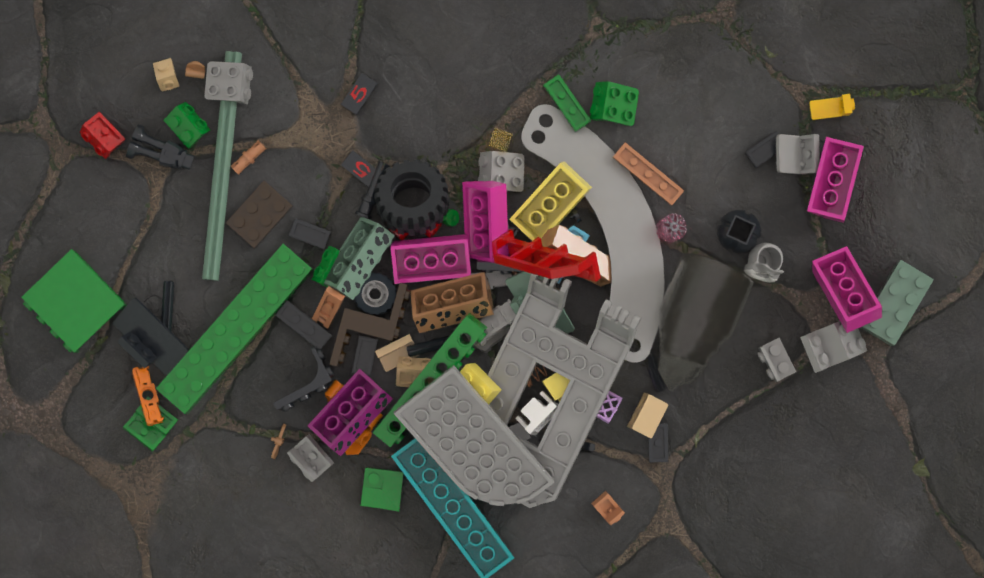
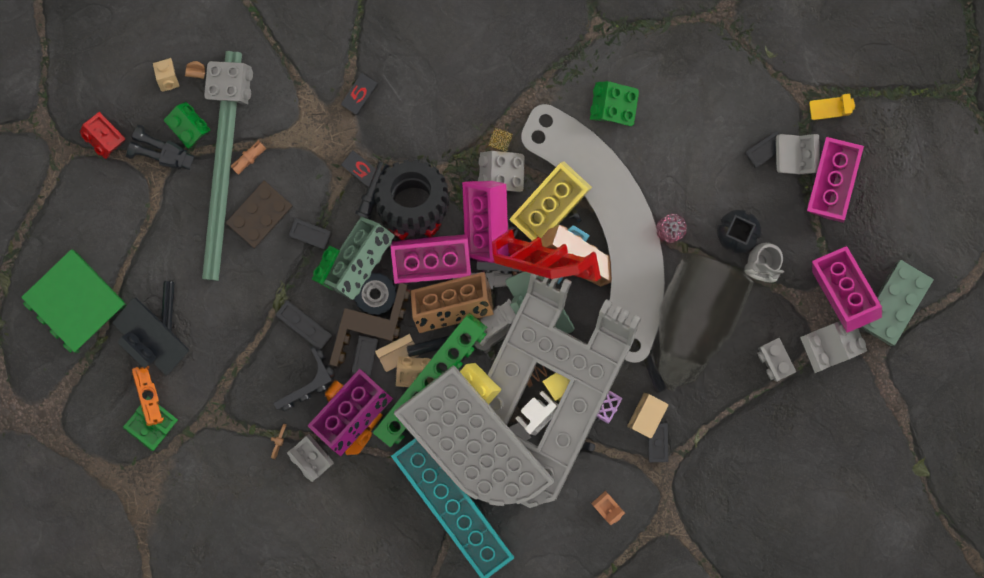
green brick [156,244,313,414] -> none
nougat plate [312,286,345,329] -> none
green plate [360,467,403,512] -> none
green piece [442,209,459,227] -> none
green tile [543,75,591,132] -> none
nougat plate [613,142,684,206] -> none

